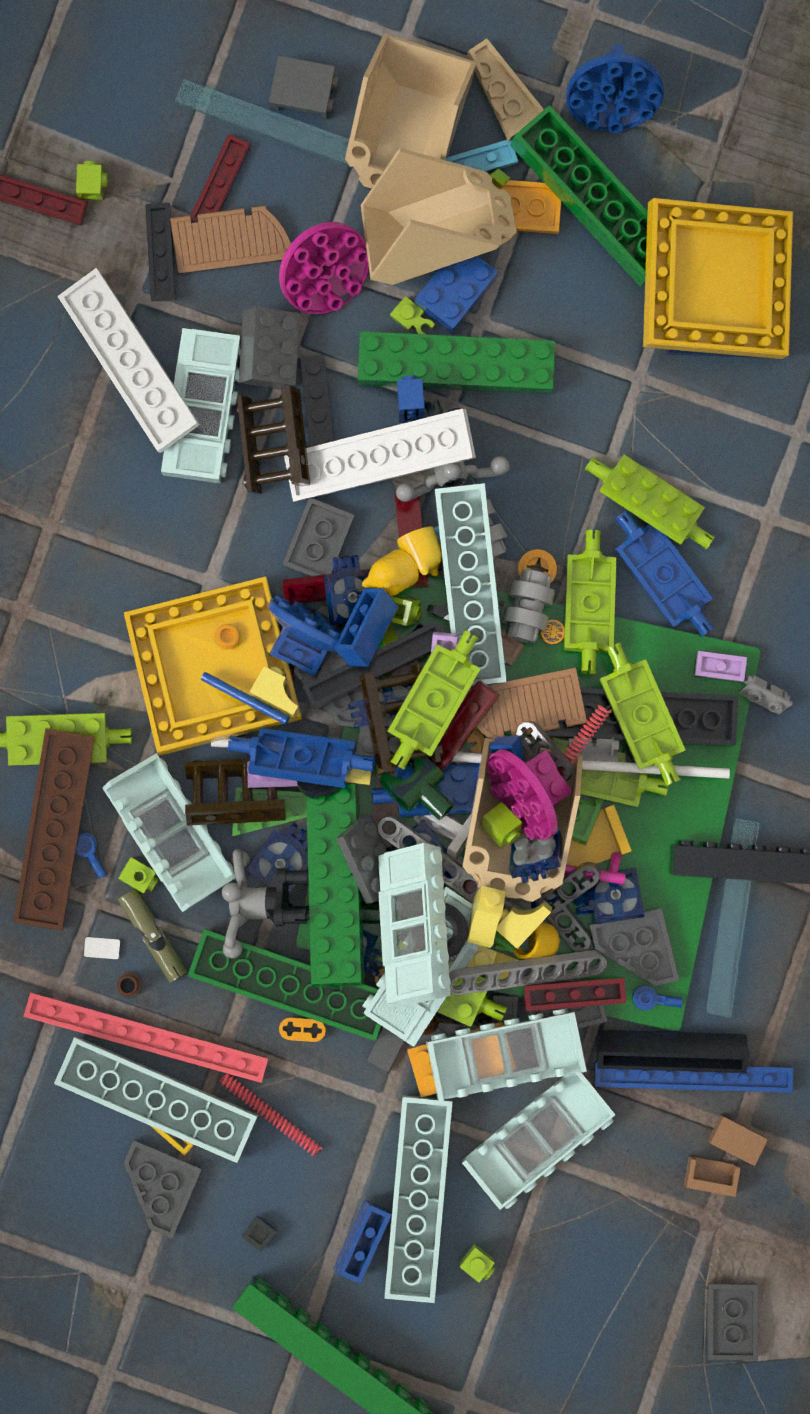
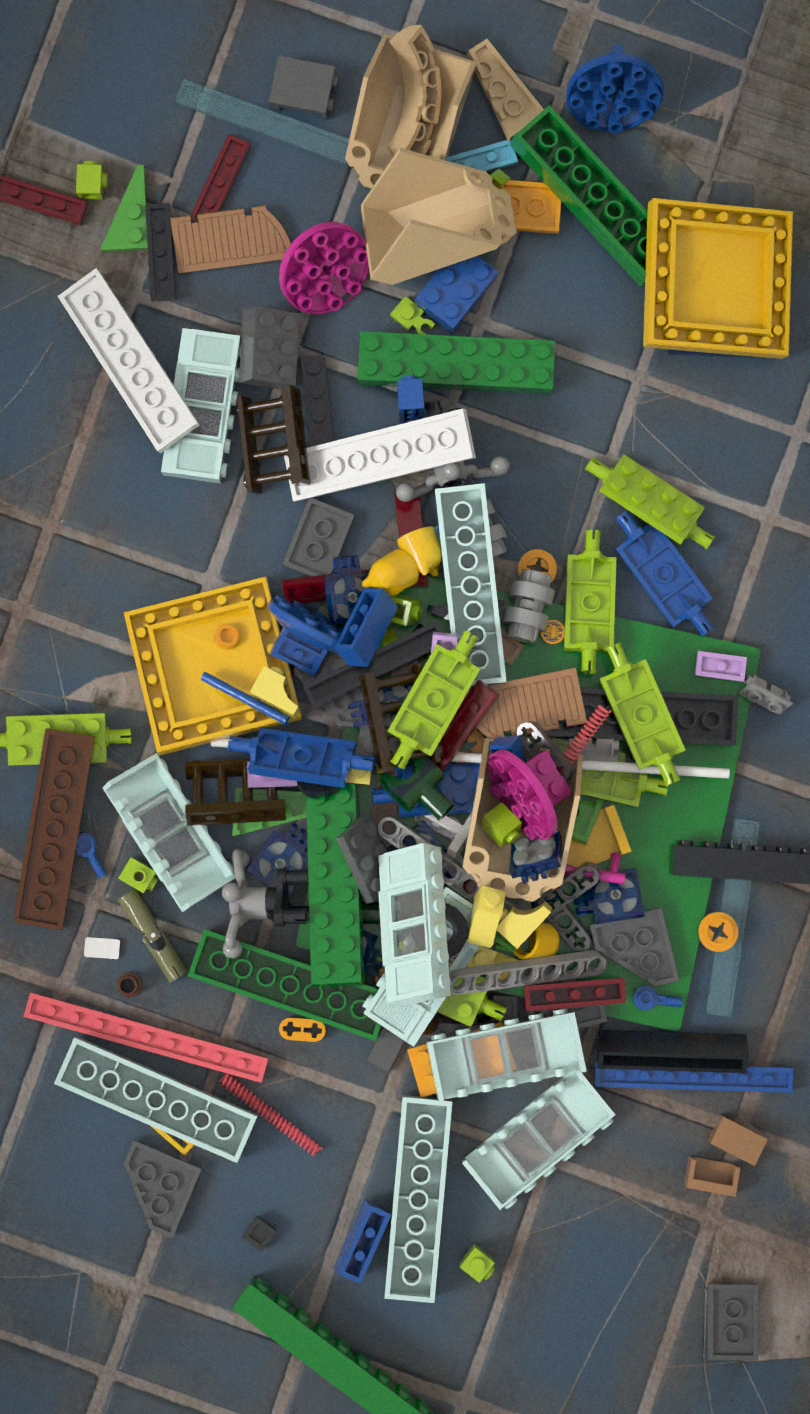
none -> bright green wing [101,165,148,253]
none -> tan brick [387,25,441,155]
none -> light orange gear [698,912,738,952]

